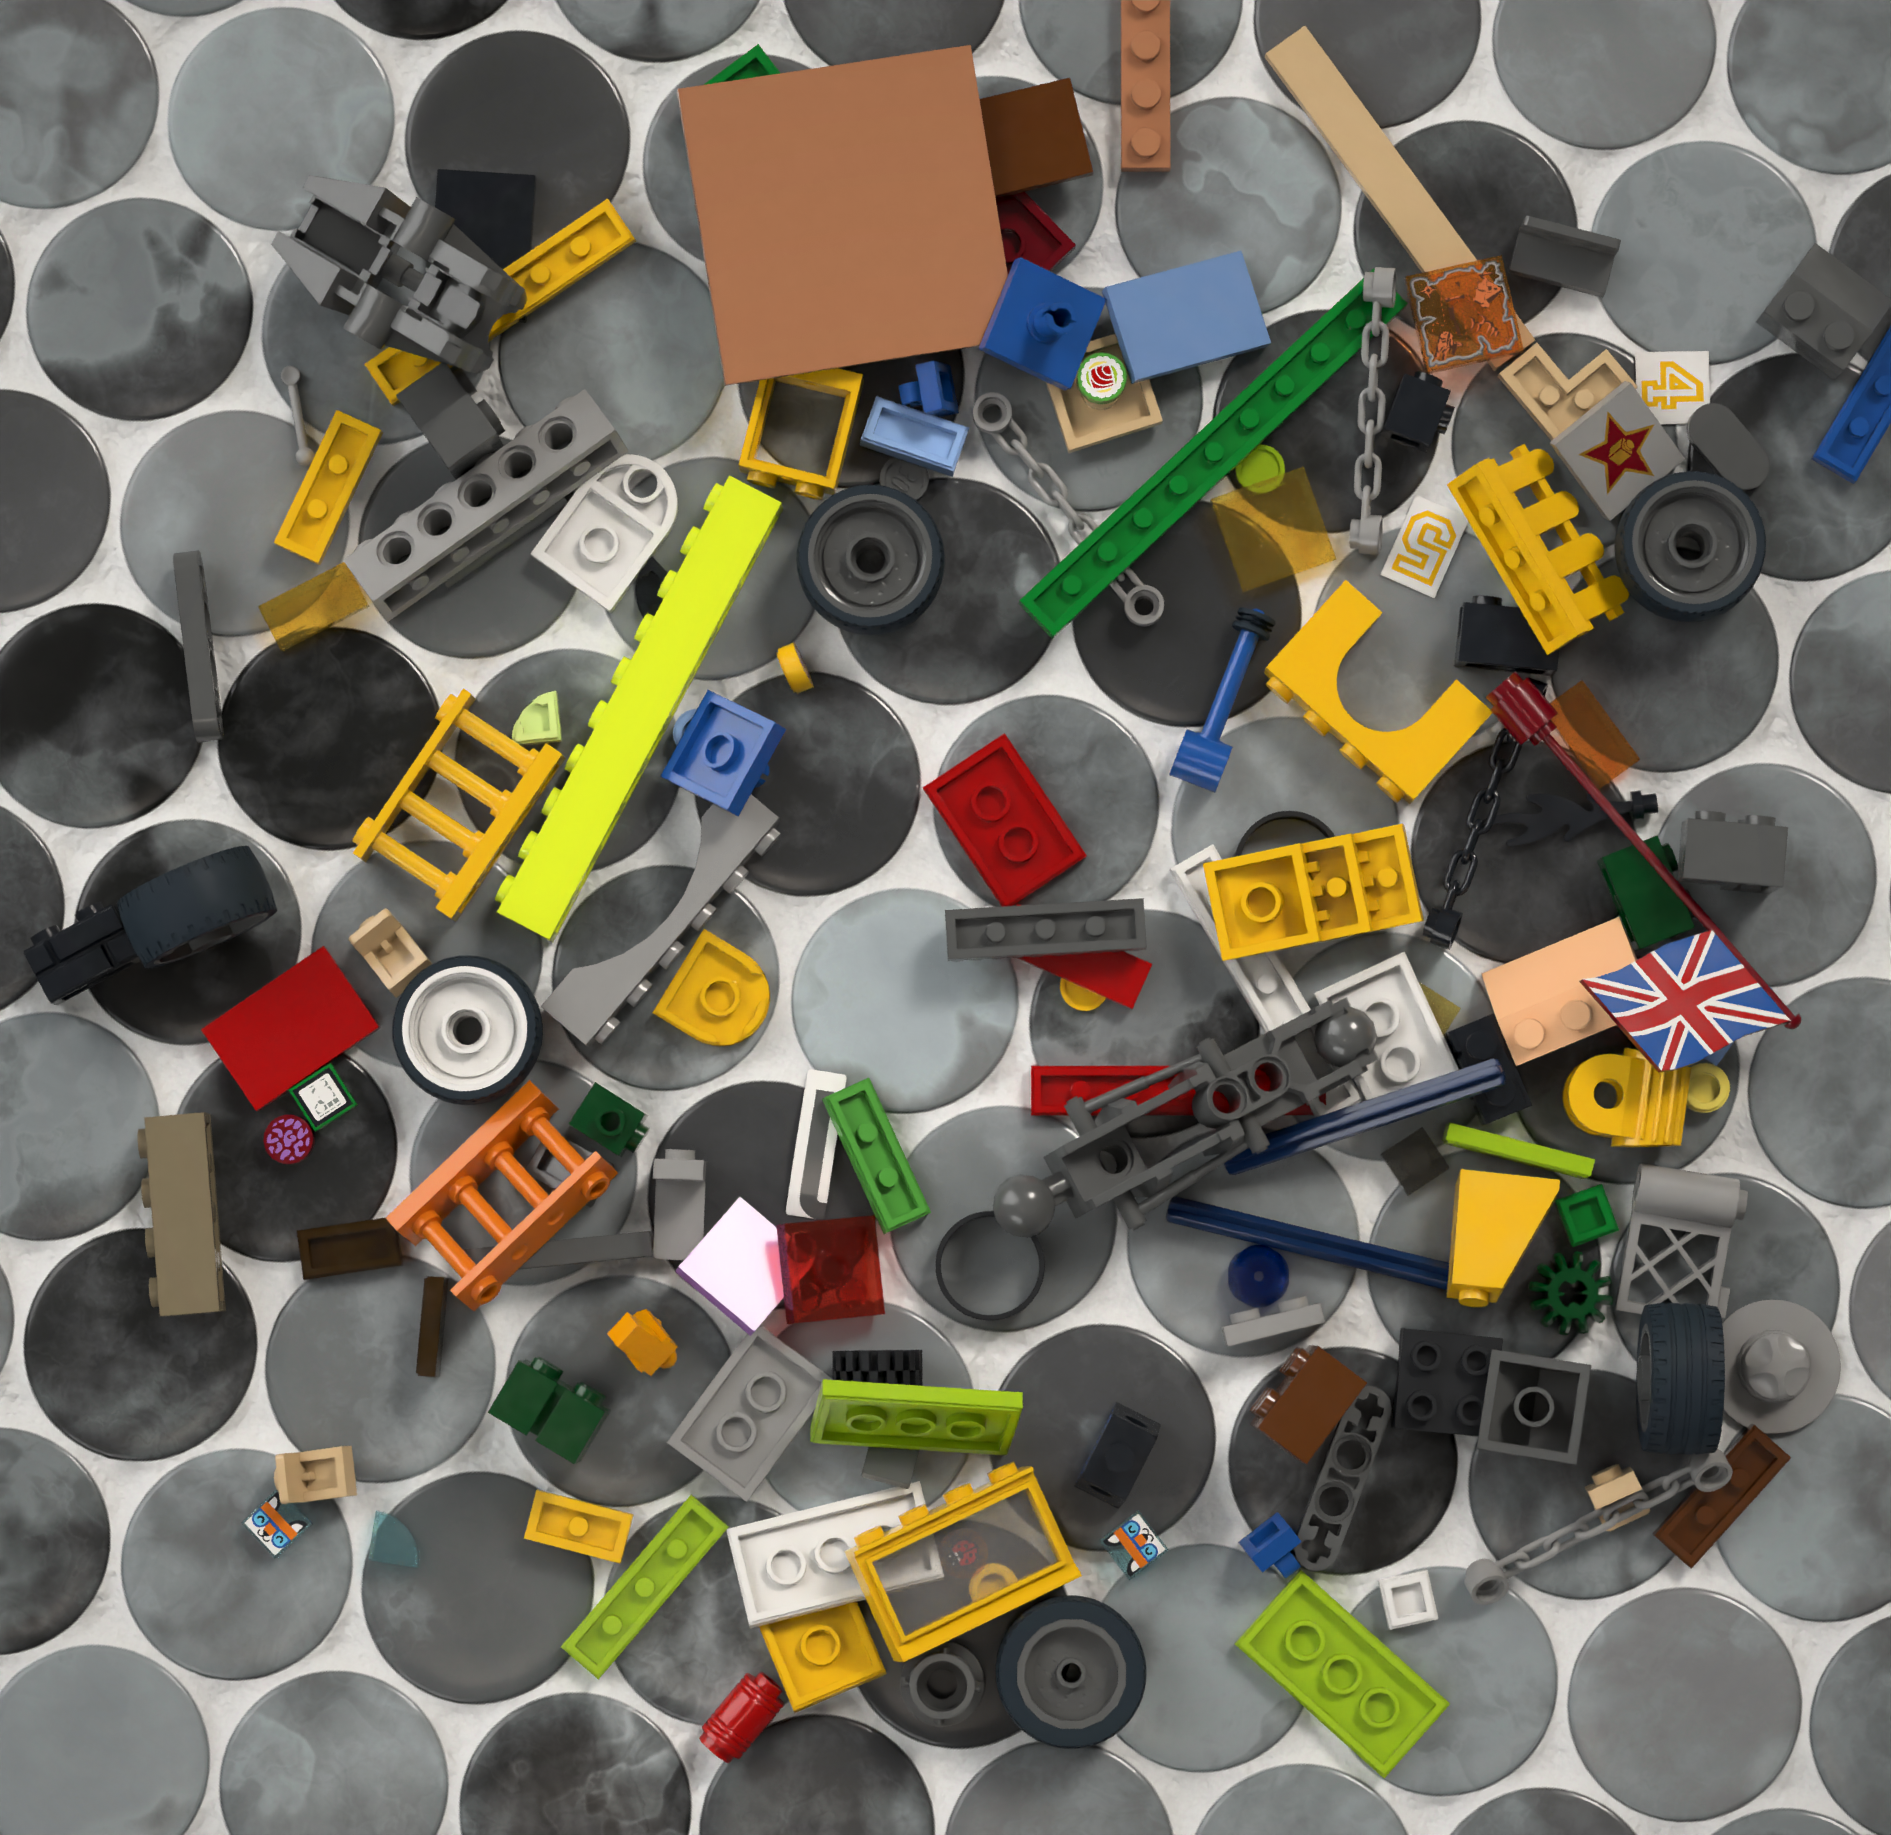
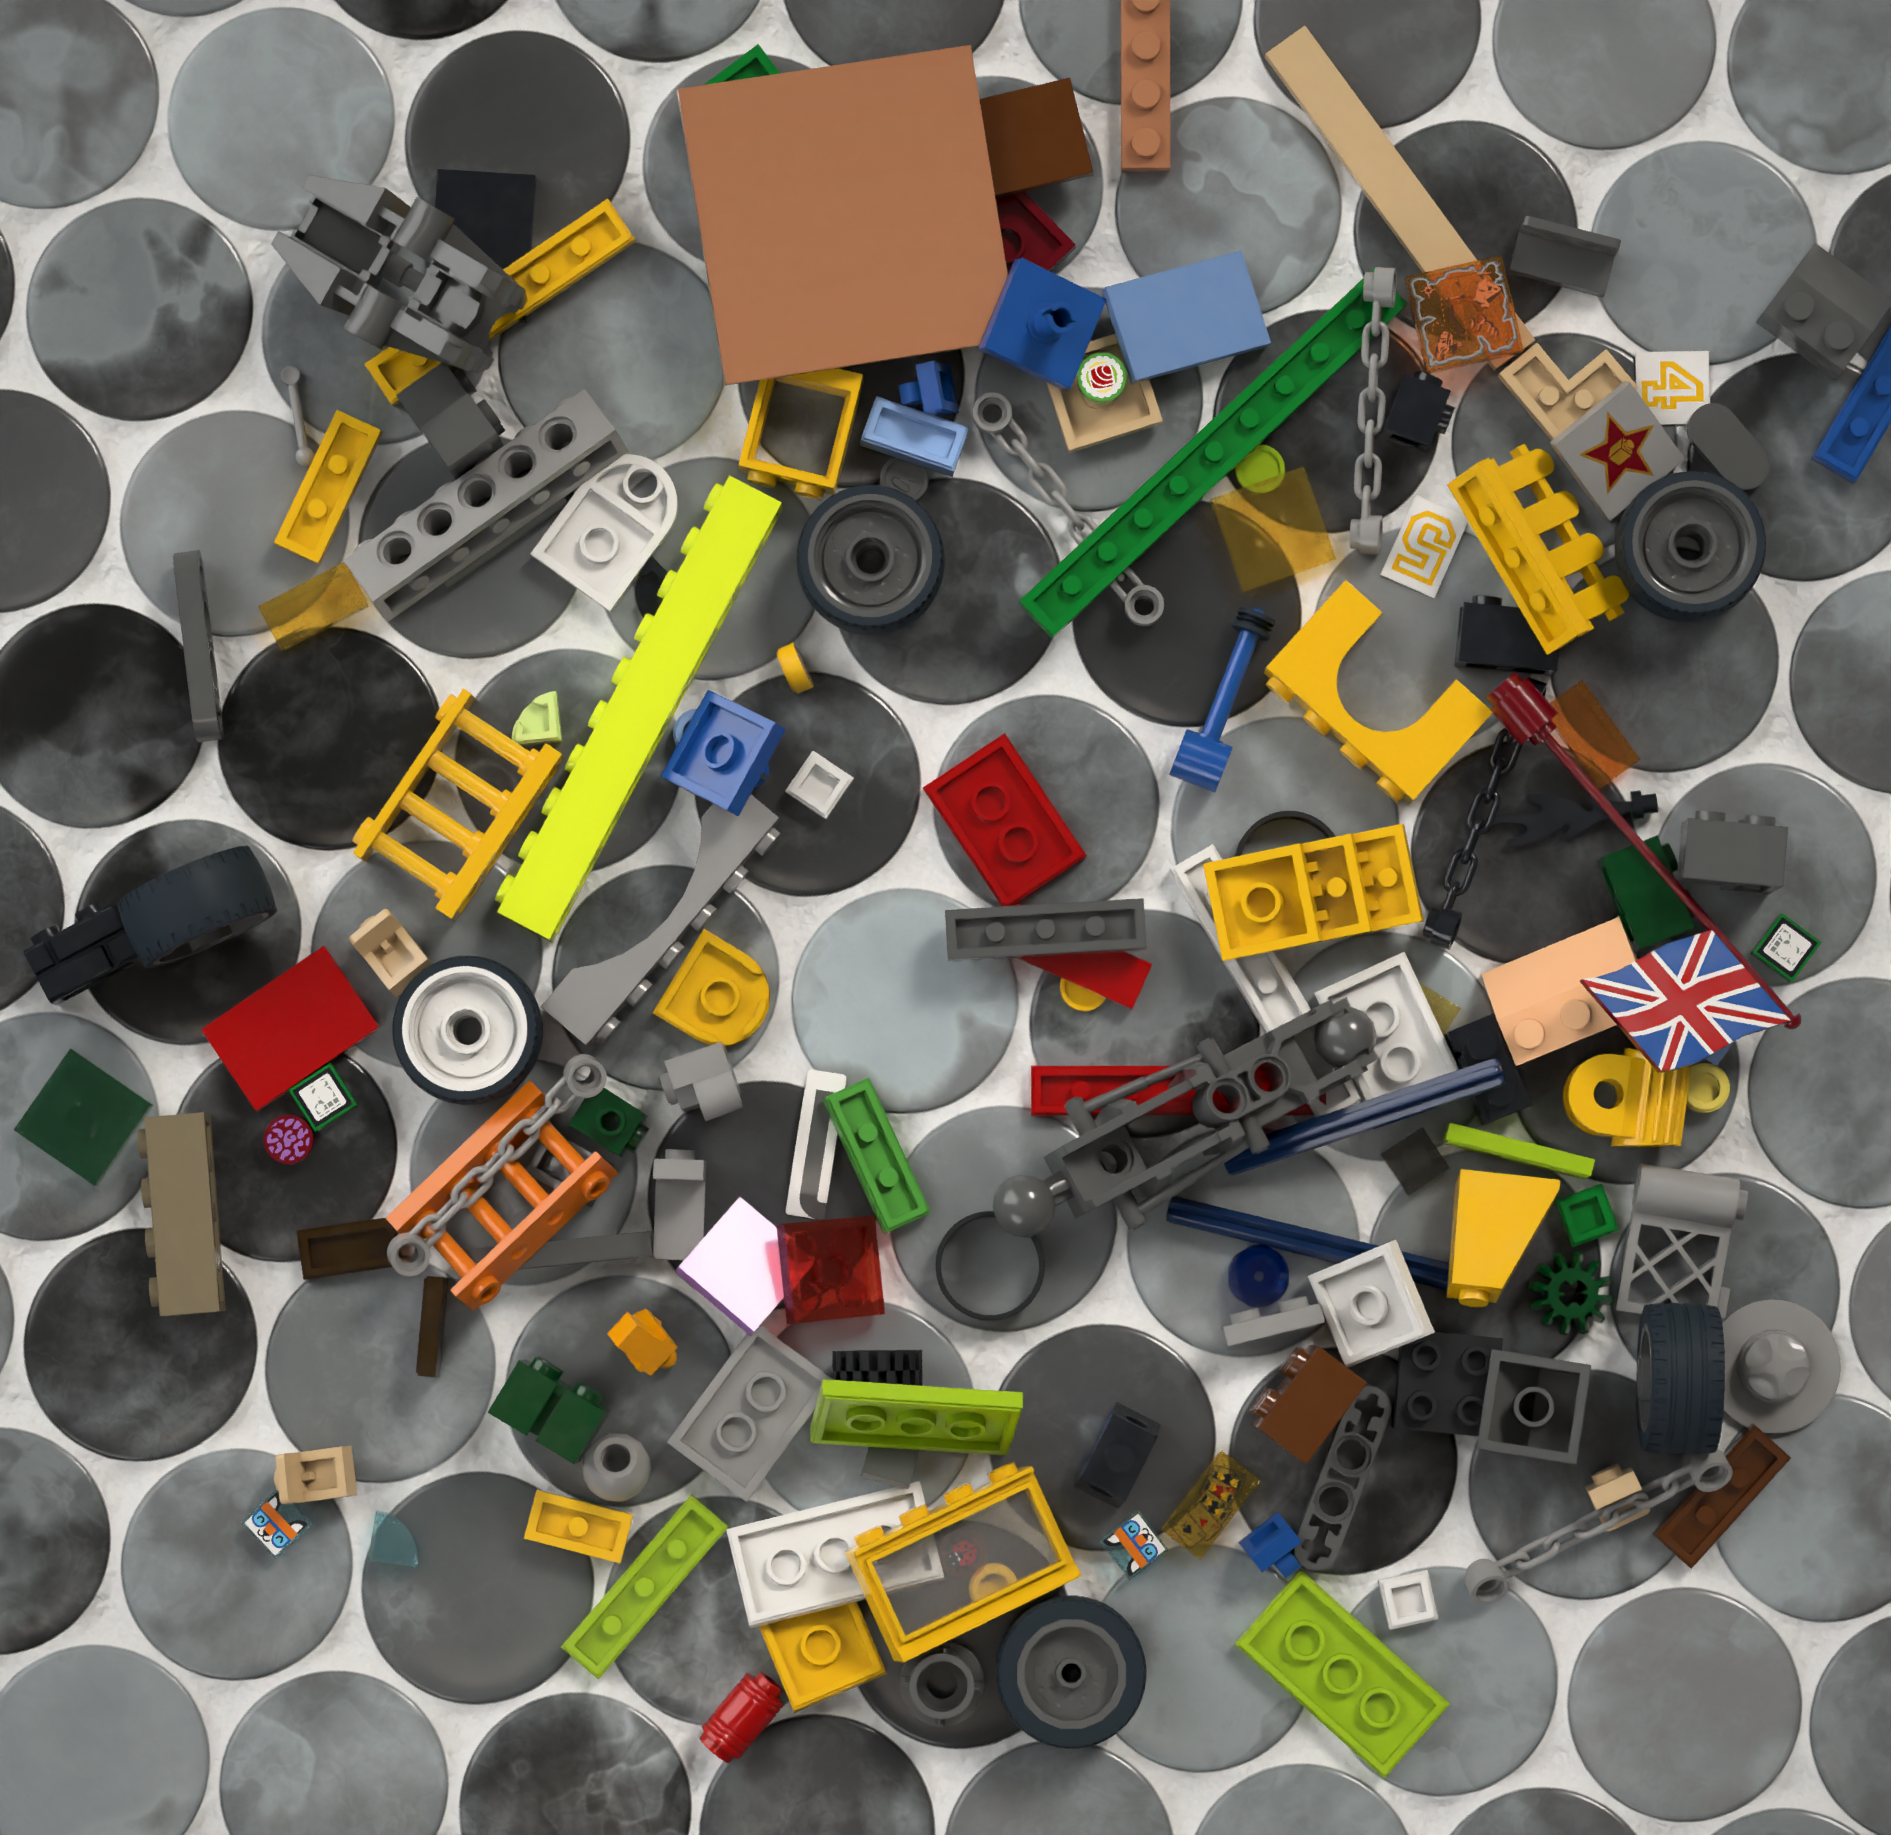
none -> clear green tile [14,1048,153,1186]
none -> light grey piece [387,1054,607,1276]
none -> light grey piece [581,1433,652,1502]
none -> light grey hinge [659,1042,744,1121]
none -> white tile [785,751,854,820]
none -> clear yellow tile [1160,1450,1261,1560]
none -> white tile [1308,1240,1435,1368]
none -> tile [1750,913,1822,983]

